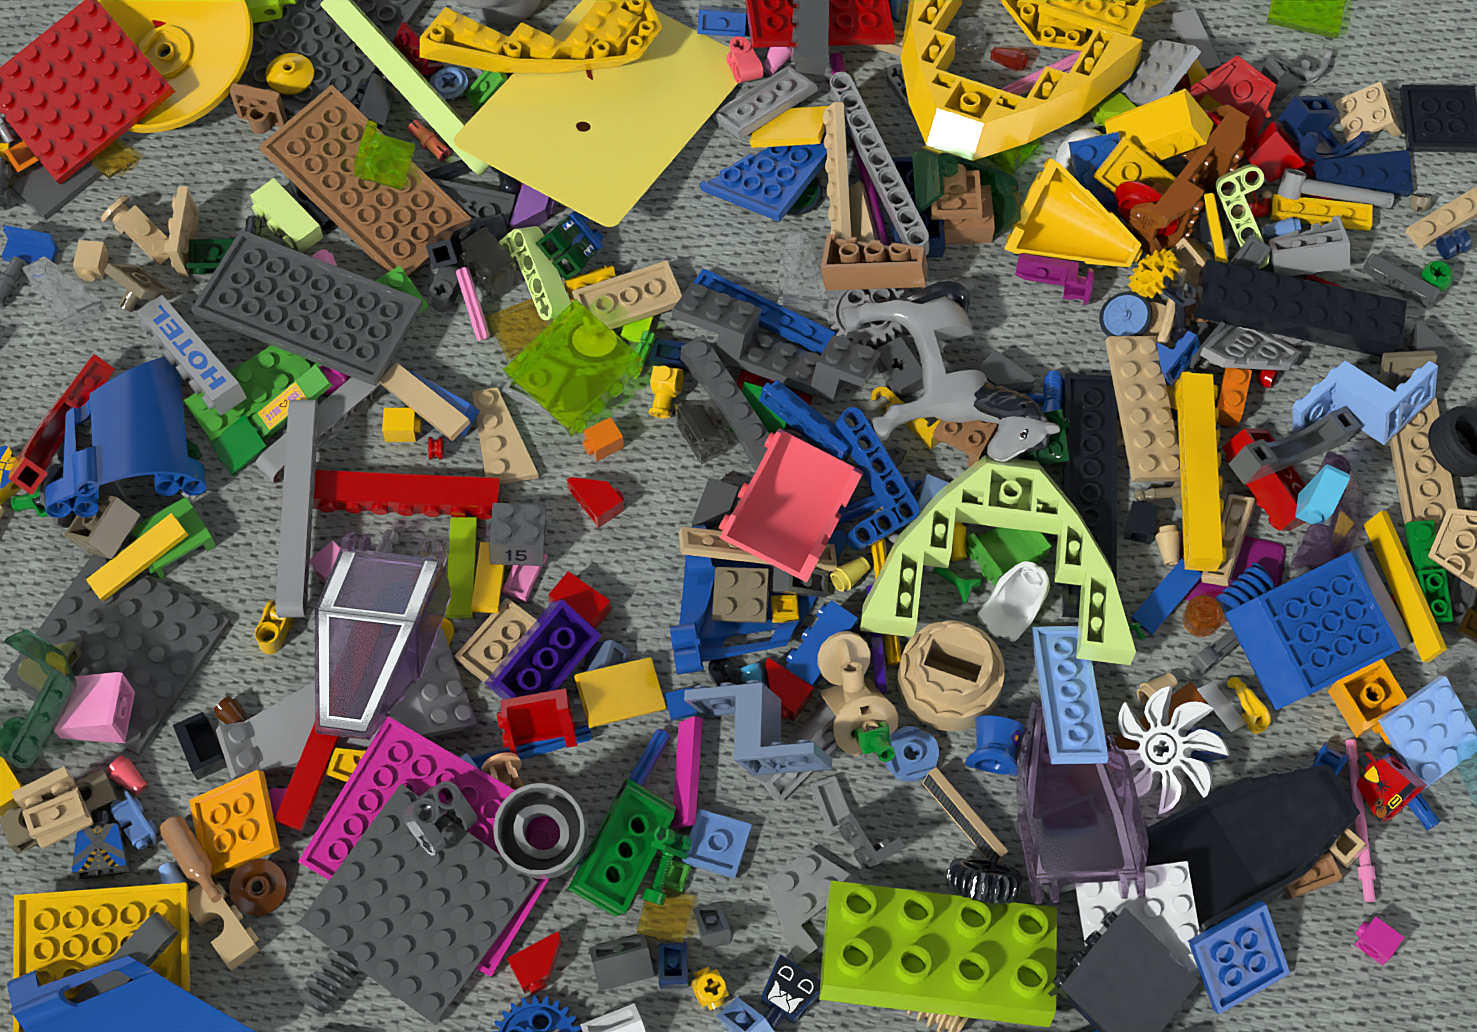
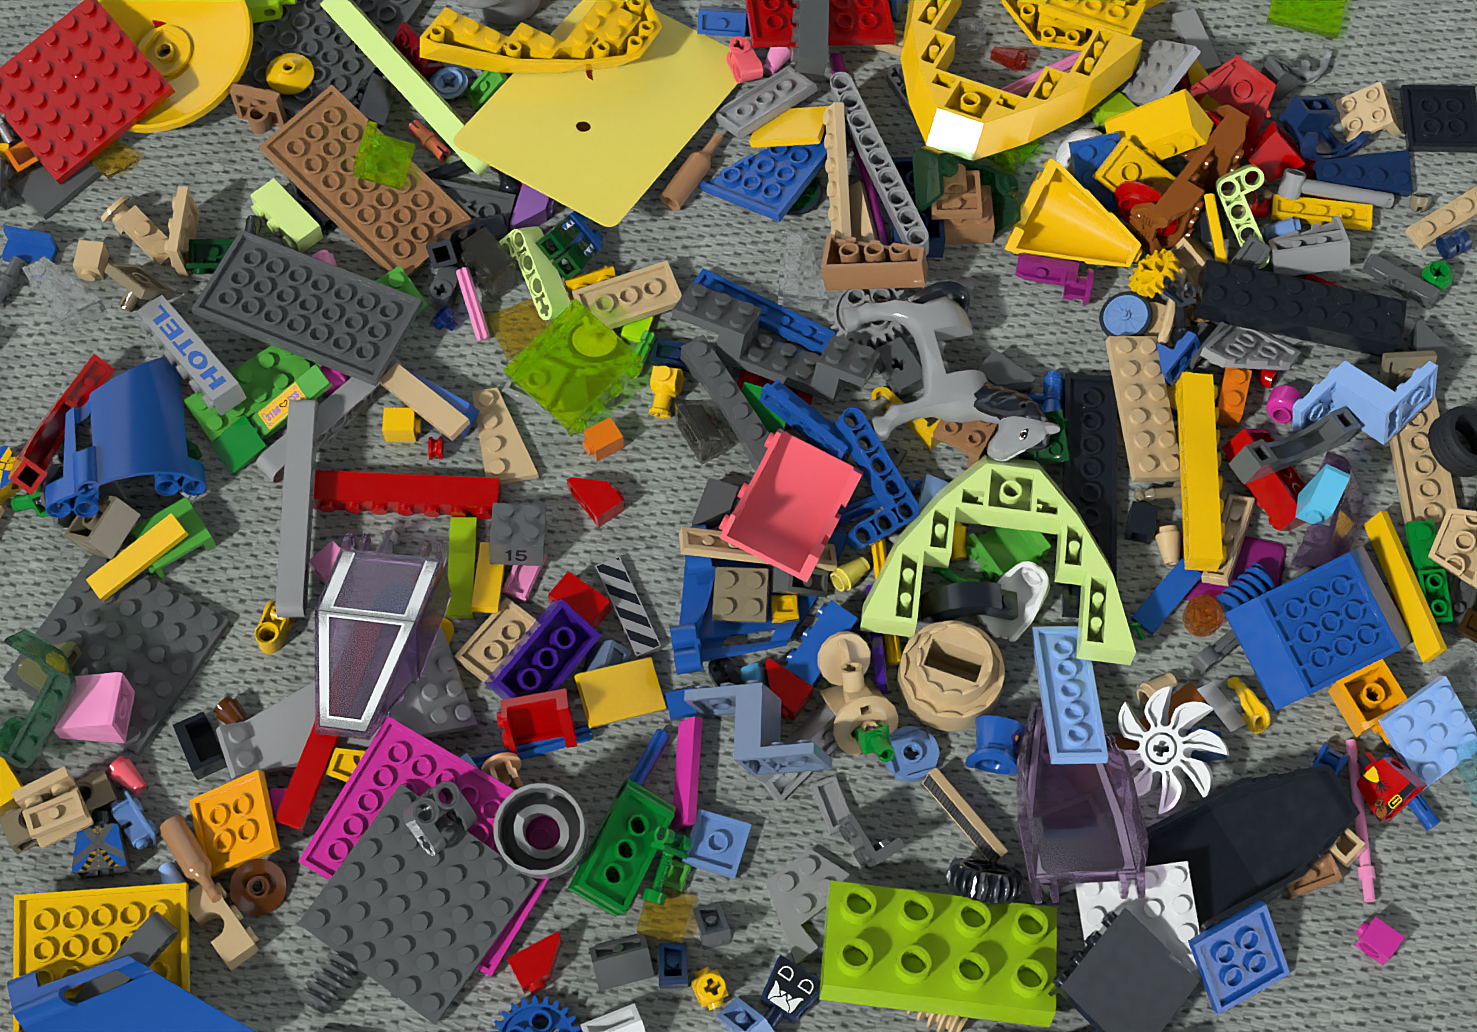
none -> clear blue tile [430,305,457,331]
none -> tile [595,556,662,660]
none -> medium nougat piece [659,132,723,211]
none -> black arch [920,581,1018,623]
none -> dark pink head [1266,385,1303,423]

